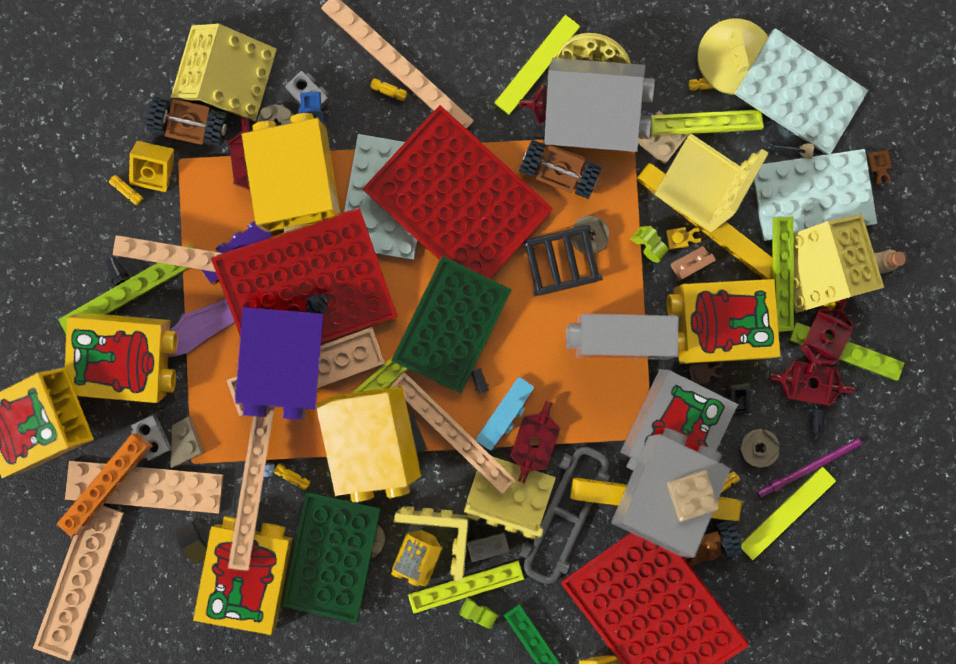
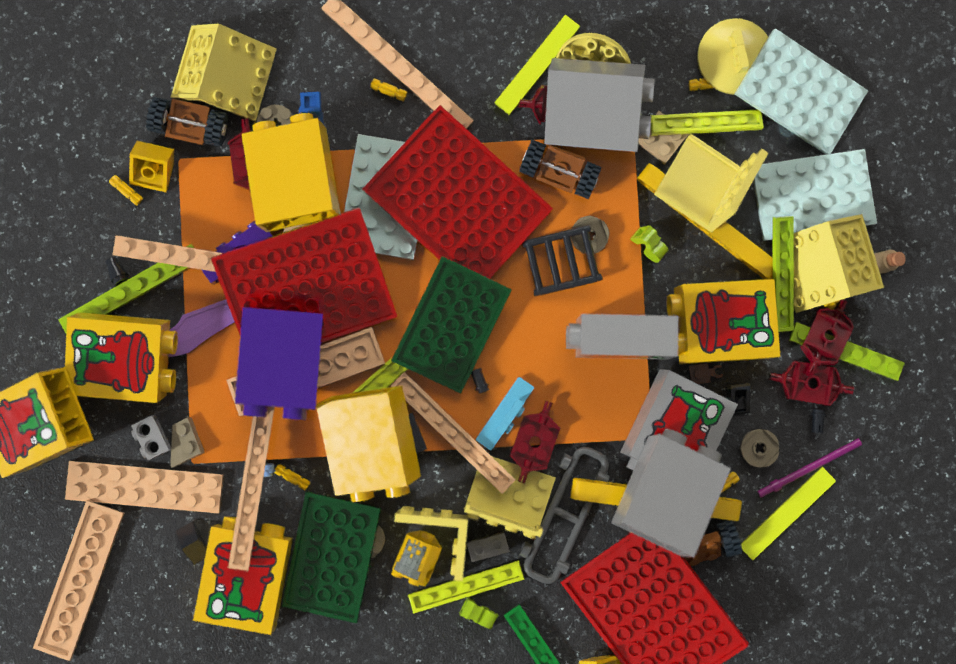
orange brick [57,433,153,537] -> none
light grey brick [285,71,330,109] -> none
black gear [305,291,329,314] -> none
yellow plate [666,227,701,250] -> none
tan plate [667,470,719,522] -> none
nougat bracket [670,246,716,281] -> none
hinge [767,143,814,159] -> none
reddish brown plate [867,150,892,185] -> none

